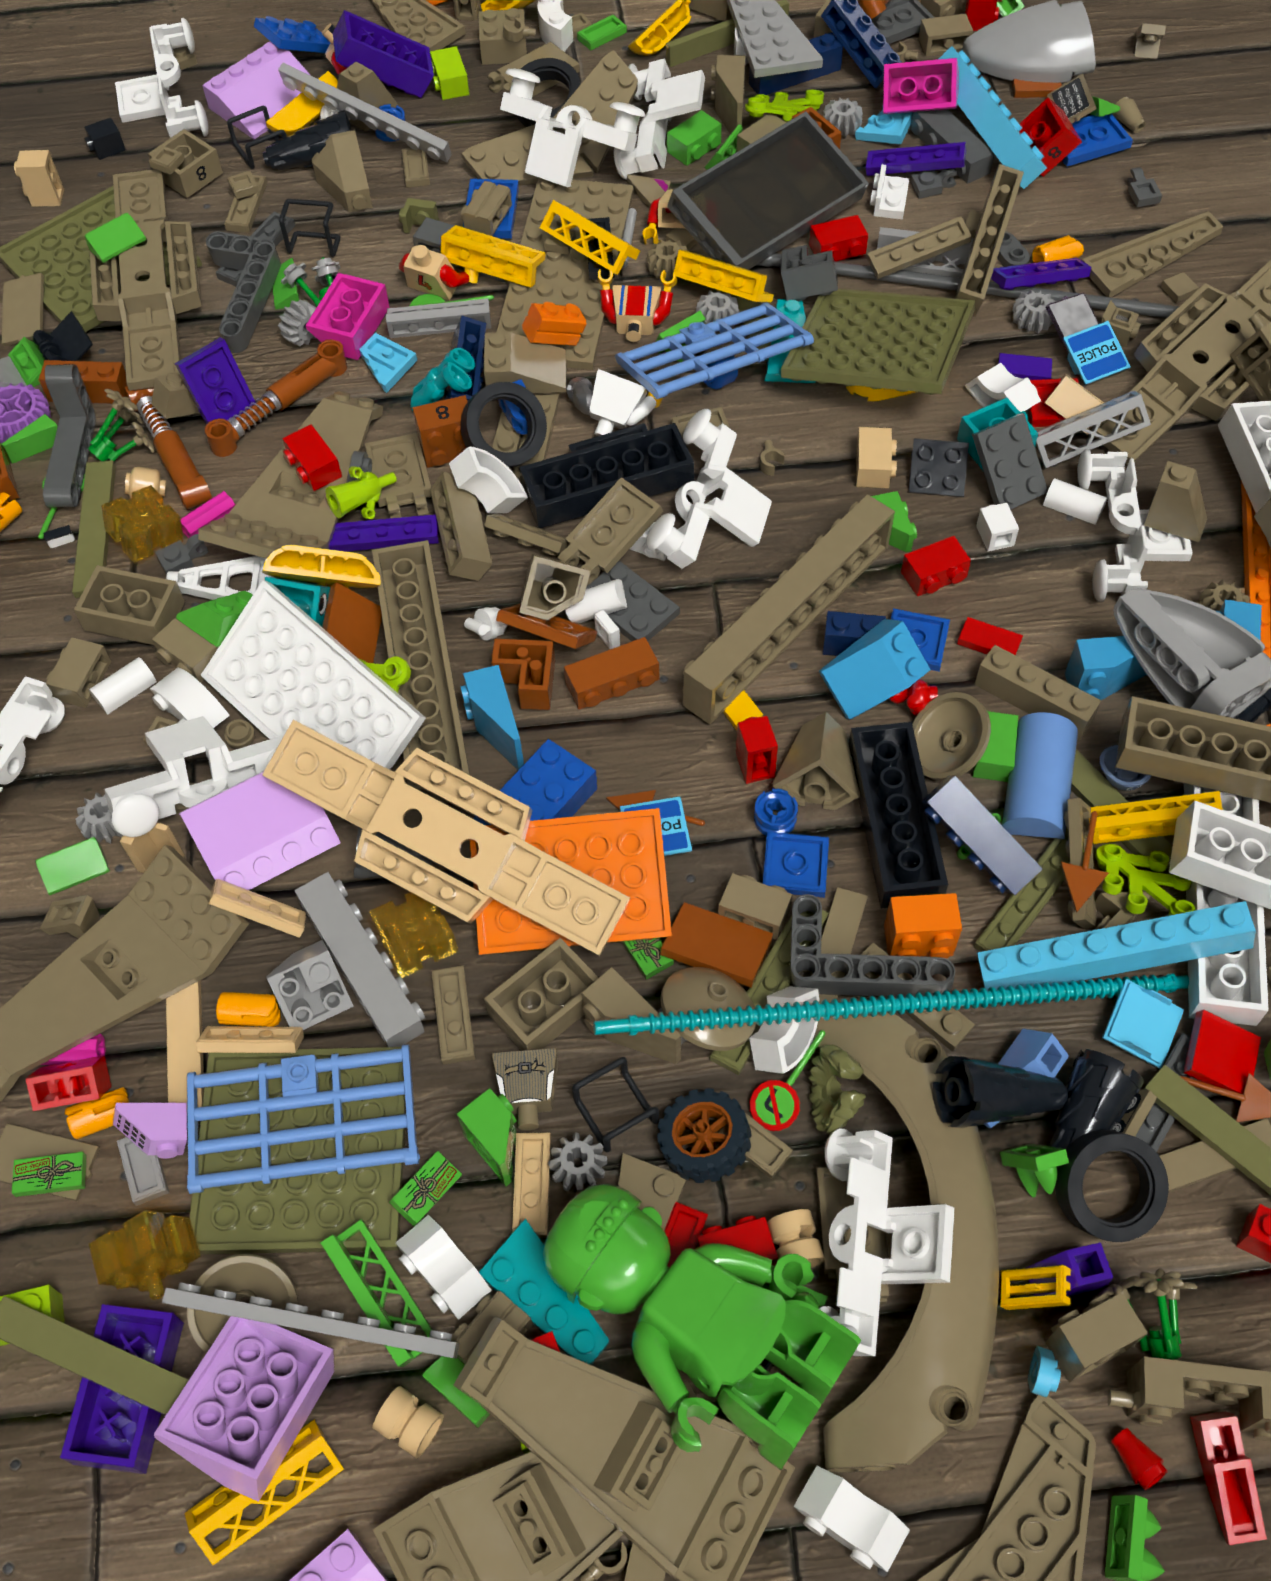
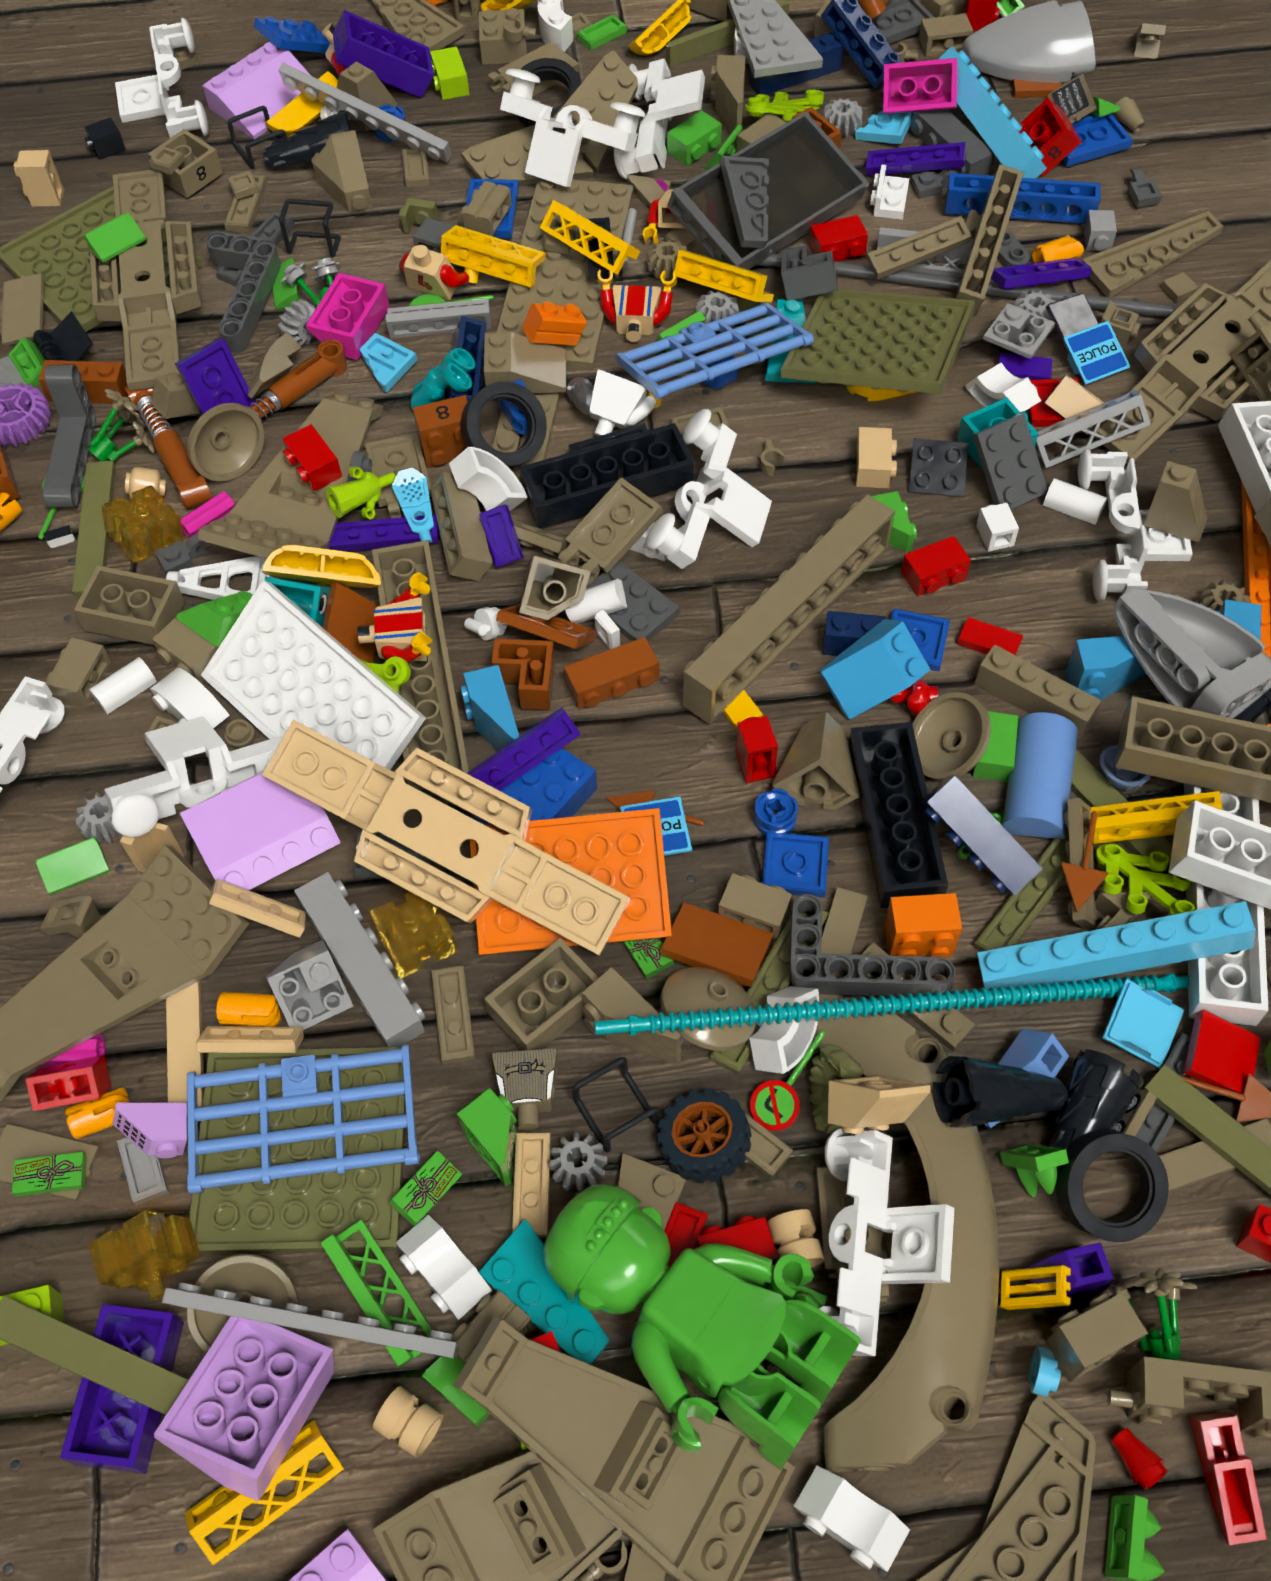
bright green slope [1,414,58,464] -> none
none -> dark tan dish [187,403,264,482]
none -> dark tan slope [248,332,302,399]
none -> torso [357,572,433,663]
none -> medium azure piece [392,468,434,542]
none -> dark purple plate [466,707,581,791]
none -> dark purple tile [479,504,524,568]
none -> dark grey wing [720,156,769,248]
none -> tan slope [828,1075,931,1134]
none -> blue brick [945,173,1101,224]
none -> light grey slope [983,303,1055,359]
none -> light grey brick [1084,210,1117,251]

